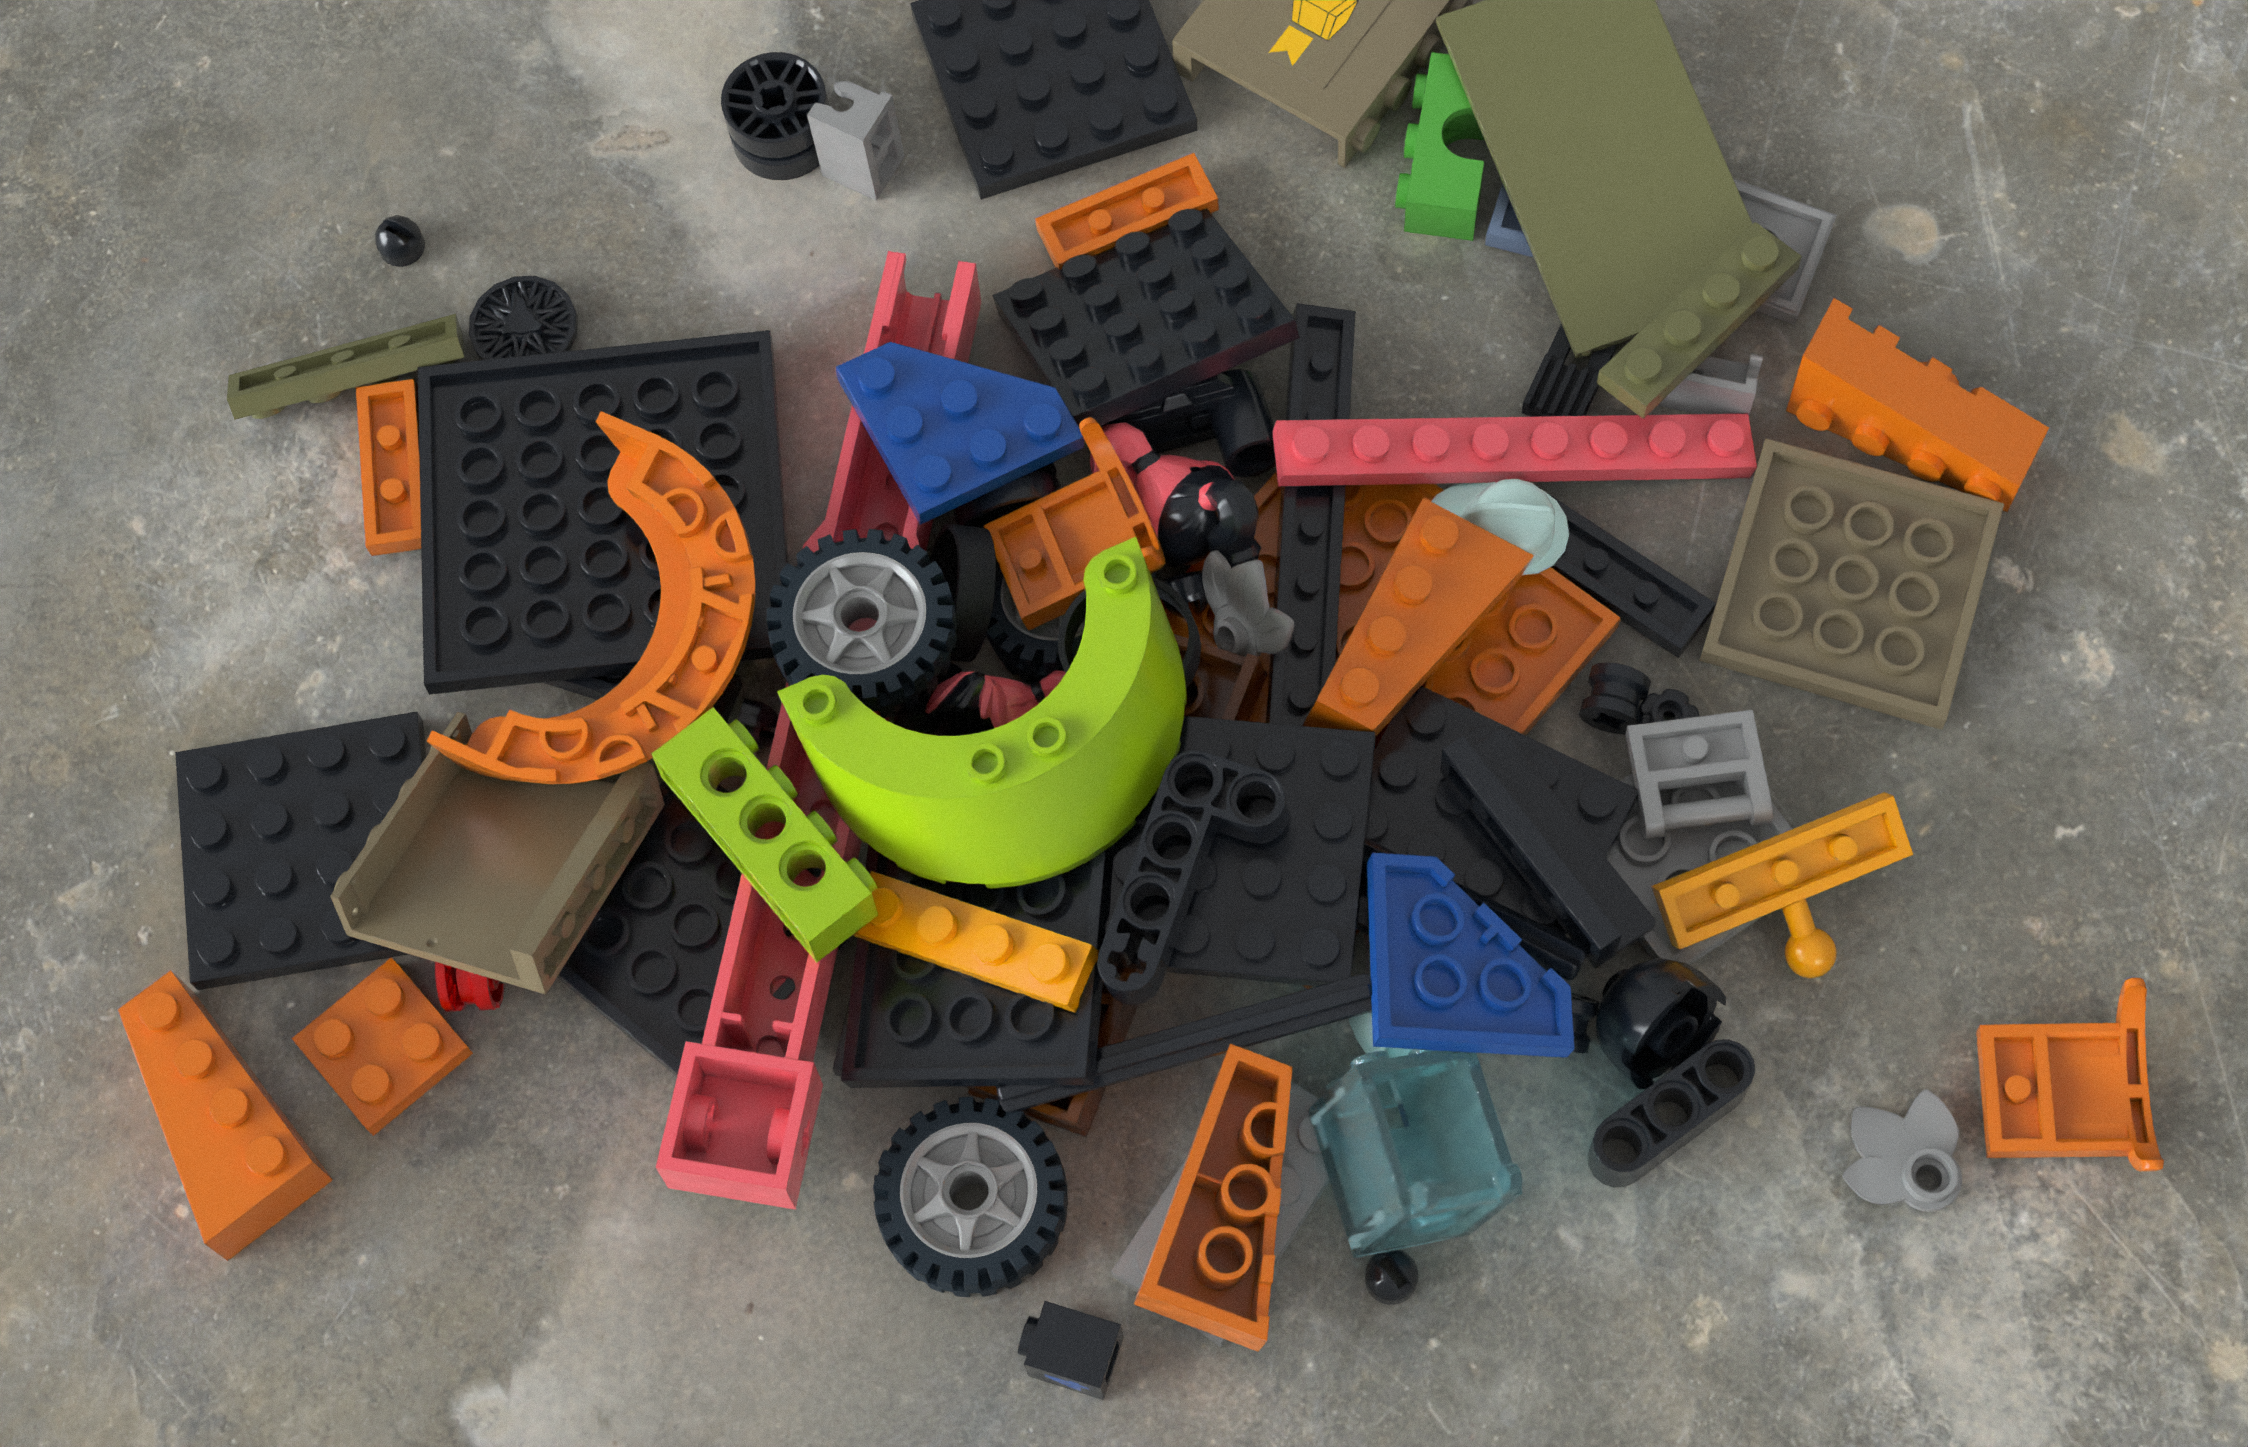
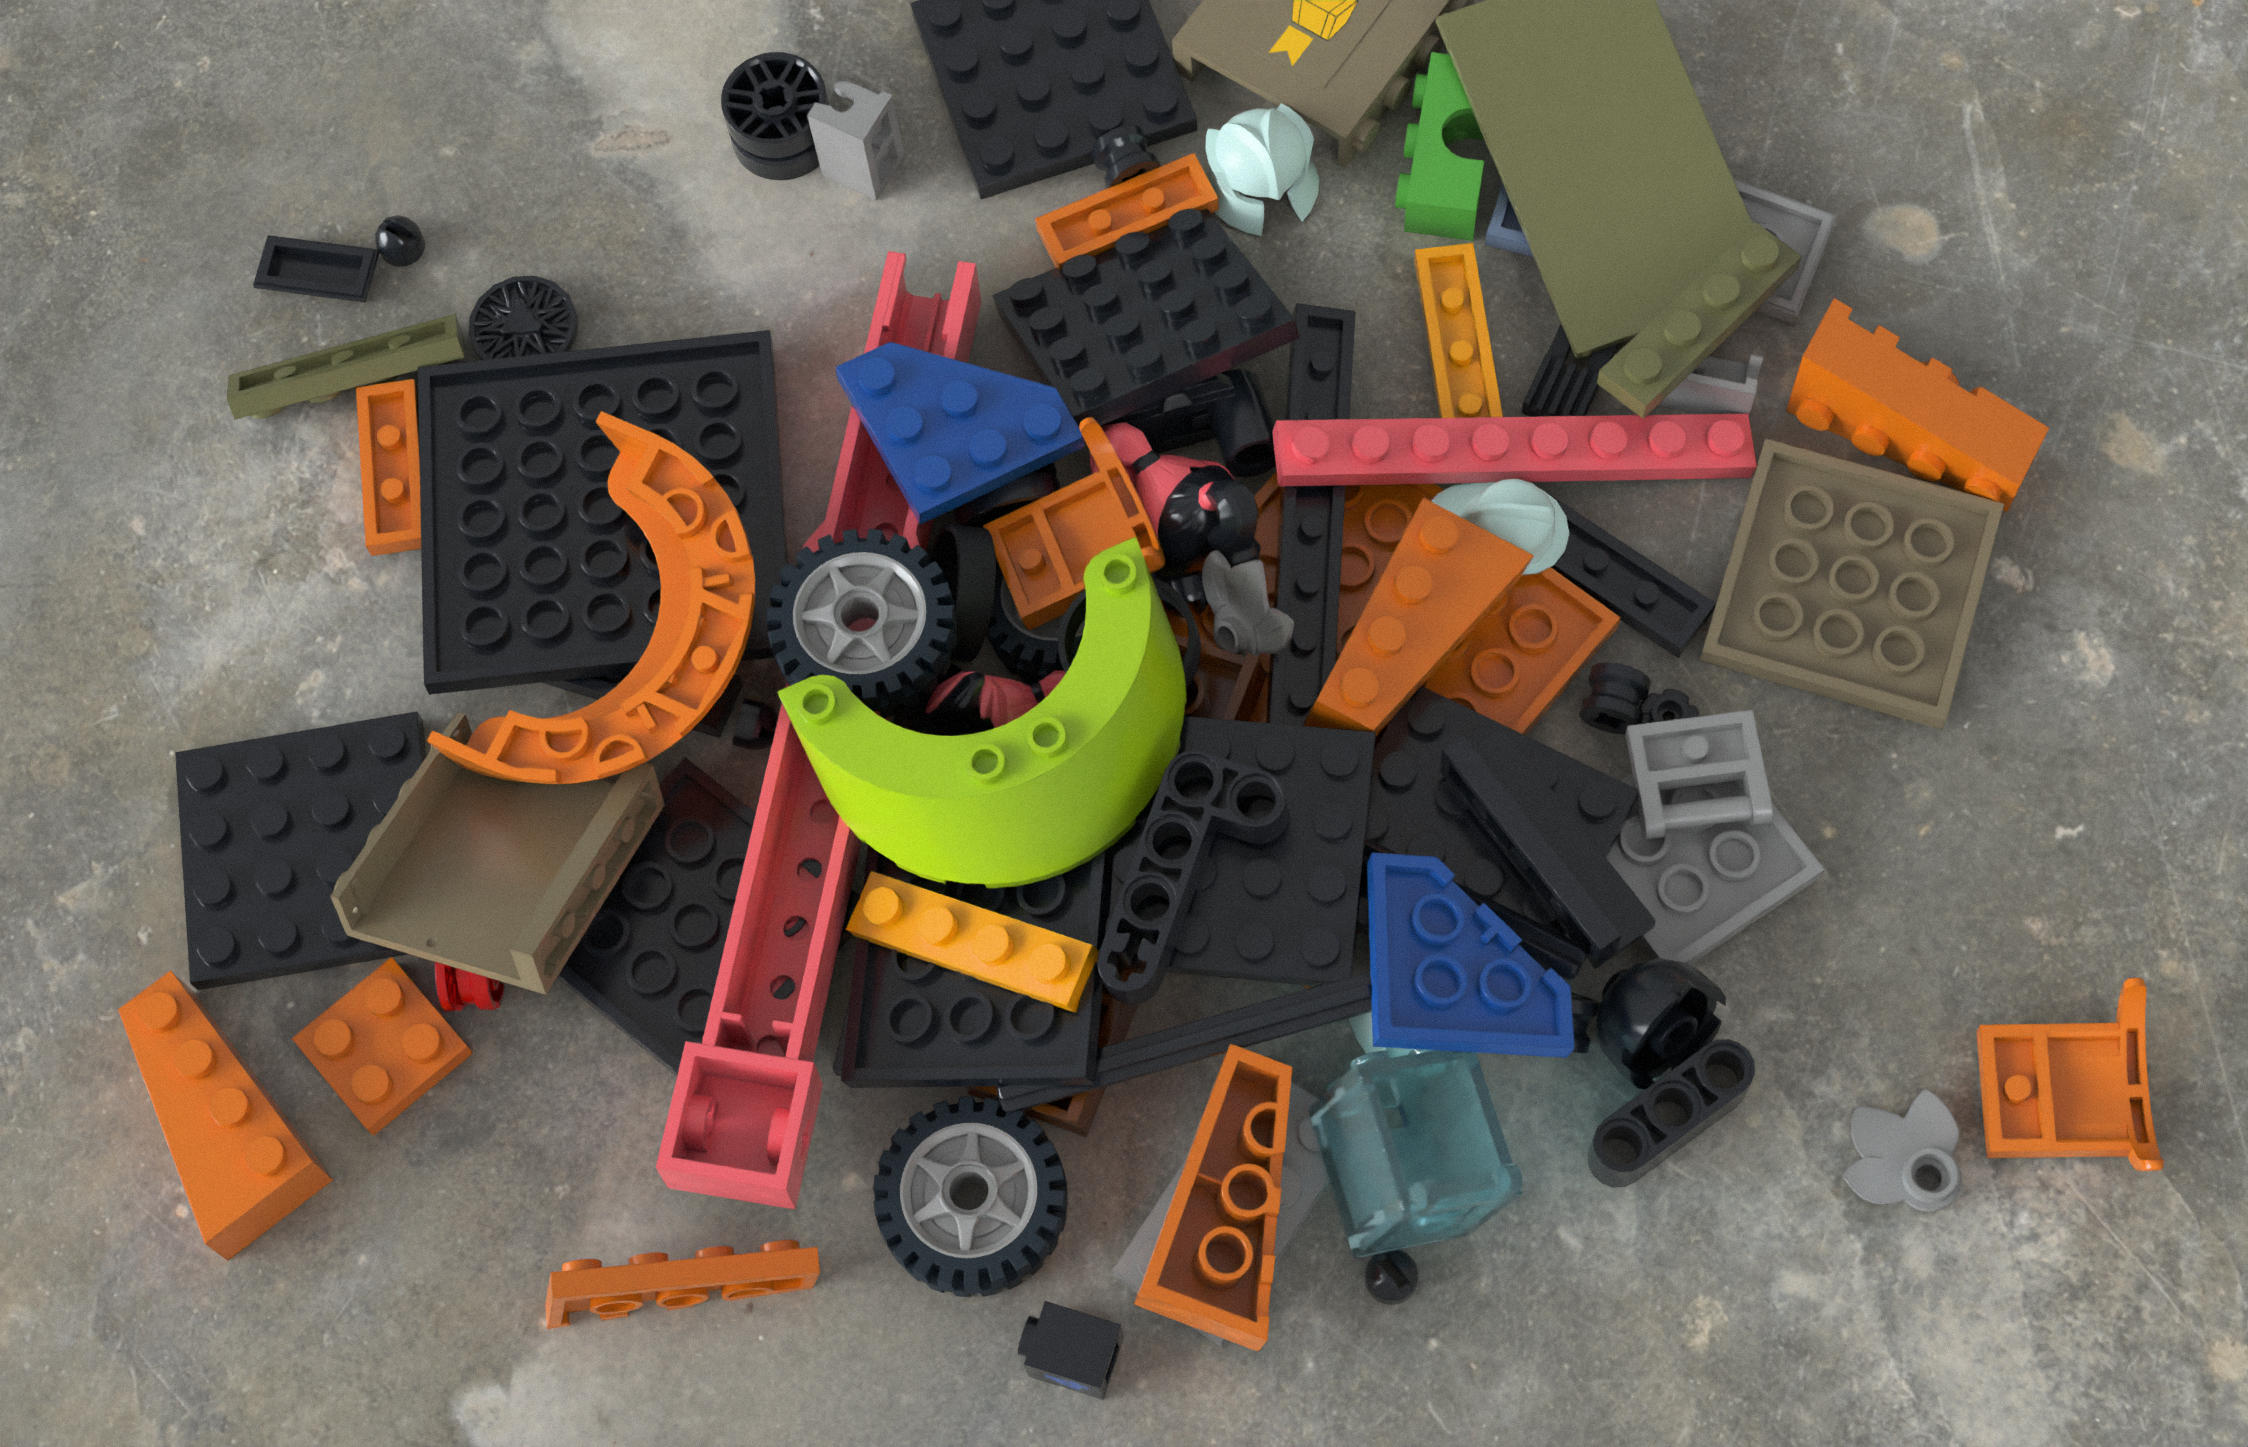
lime brick [651,707,878,963] -> none
light orange plate [1651,792,1913,978] -> none
none -> black tile [253,235,380,303]
none -> orange wing [545,1240,820,1329]
none -> black wheel [1091,125,1161,188]
none -> light aqua helmet [1205,103,1319,236]
none -> light orange plate [1414,243,1503,418]

